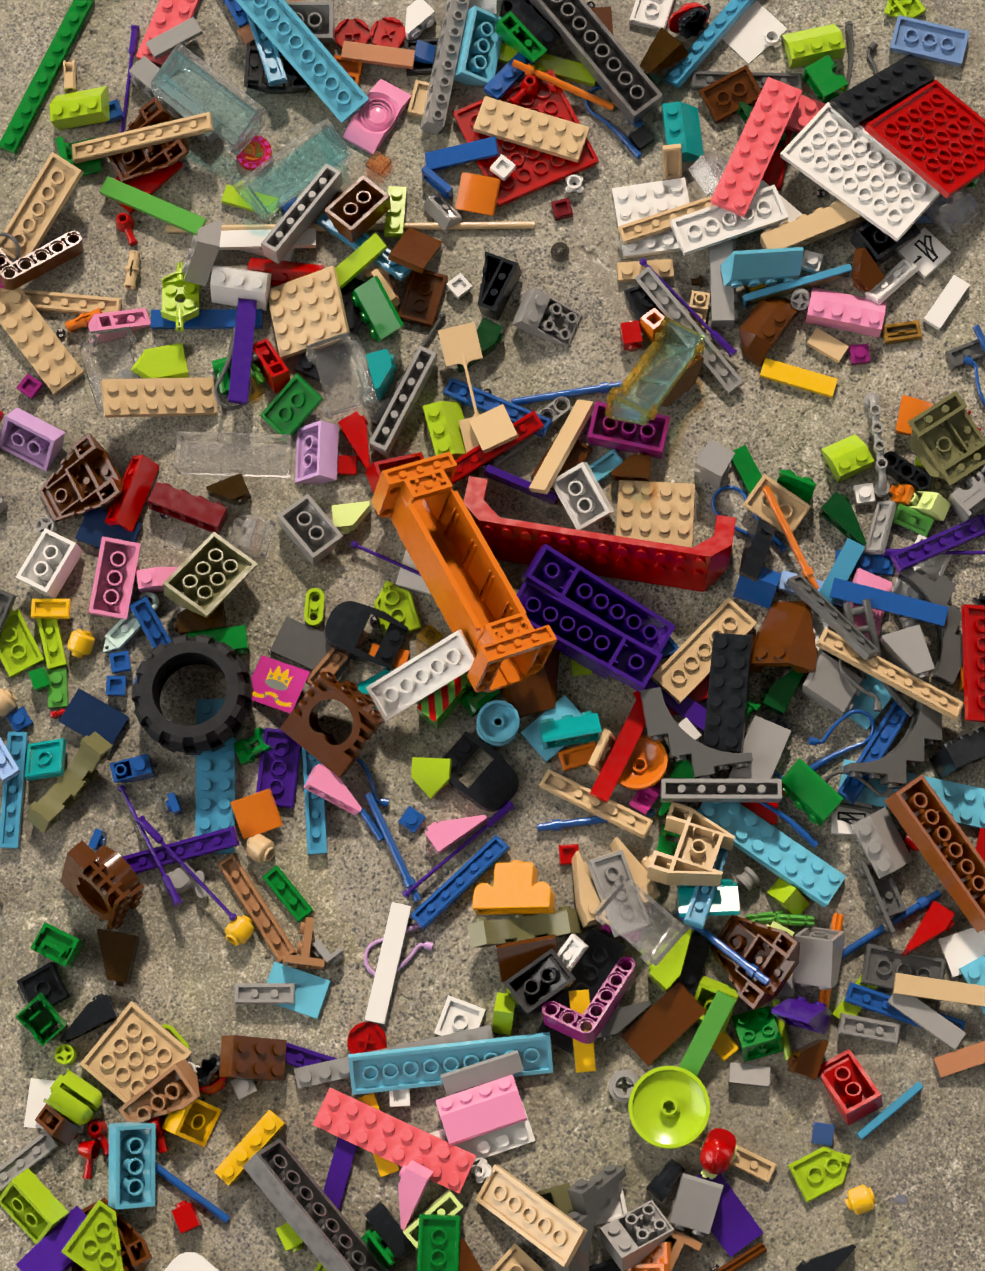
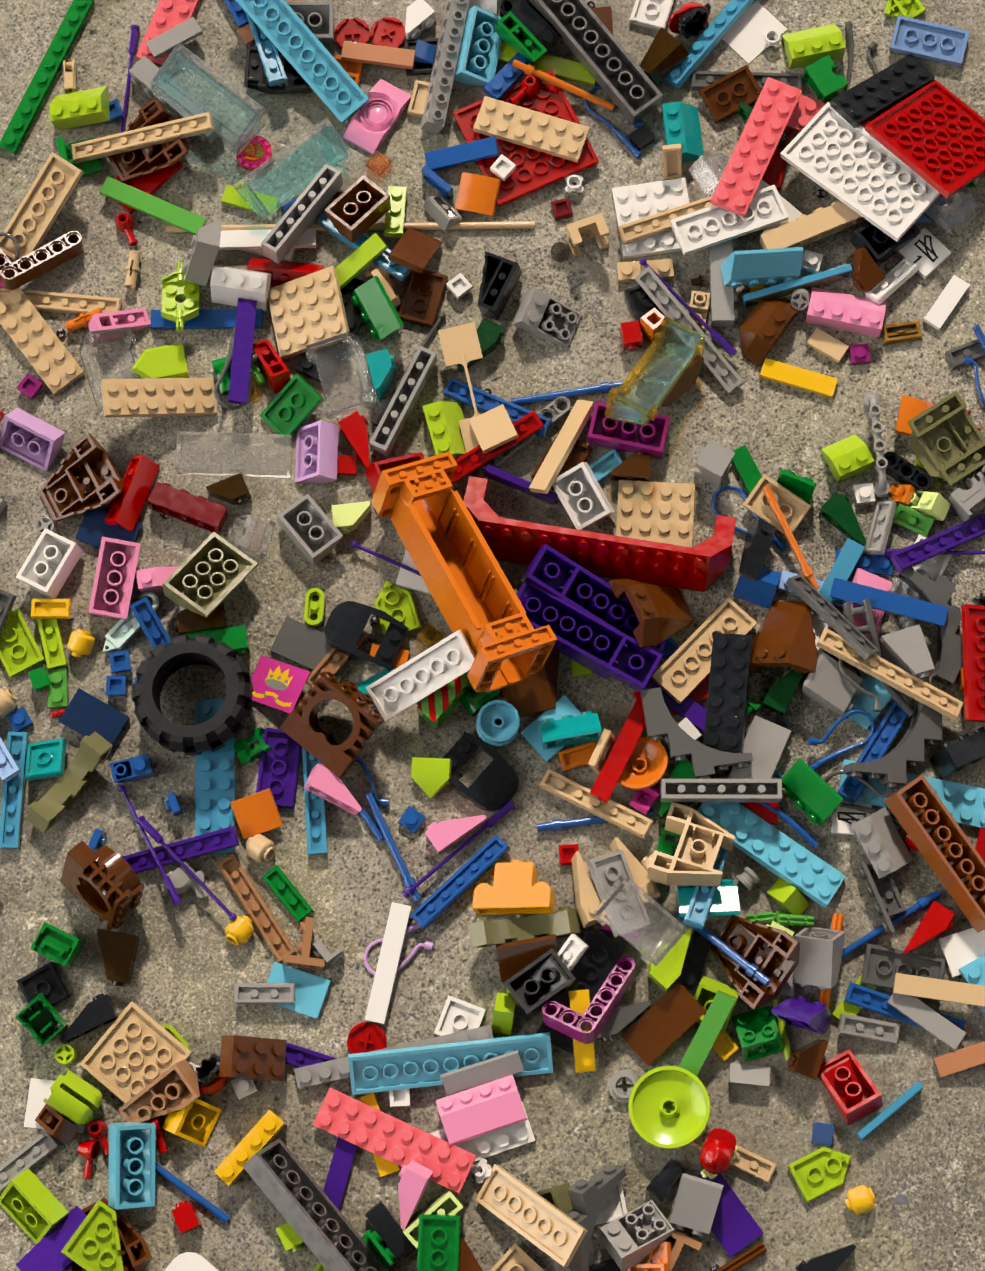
none -> tan panel [566,213,609,259]
none -> reddish brown wedge [609,578,695,648]

